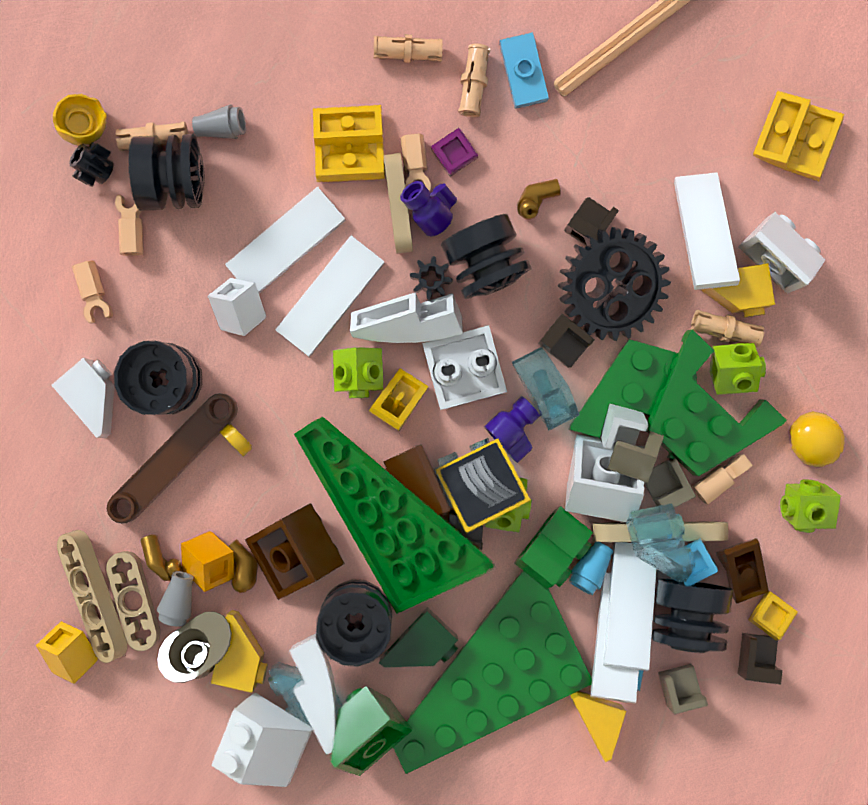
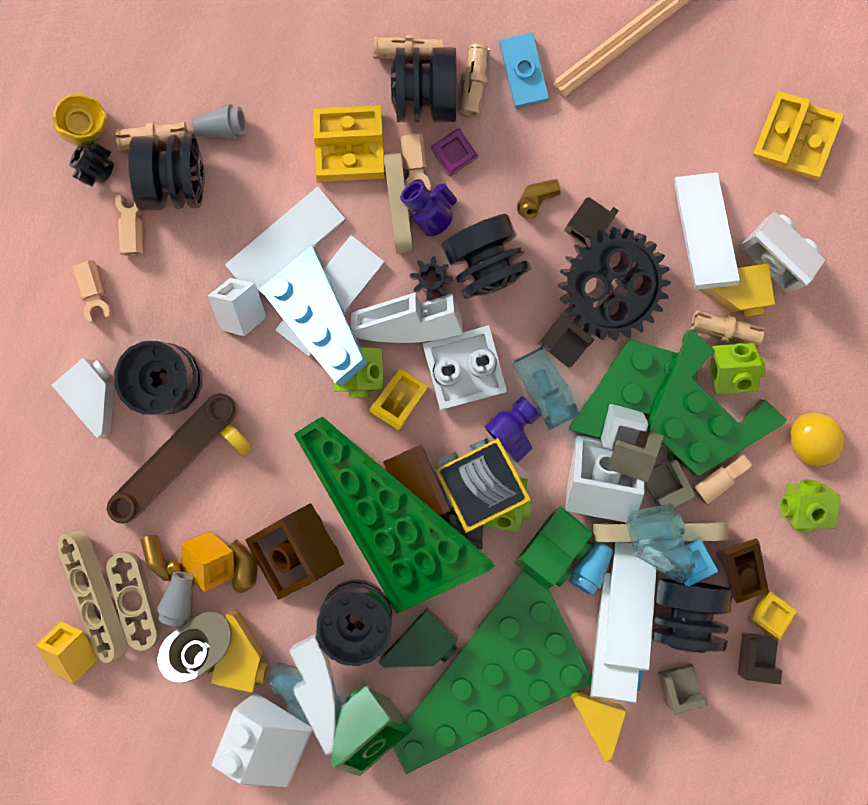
none -> wing [260,245,367,387]
none -> black wheel [391,47,456,122]

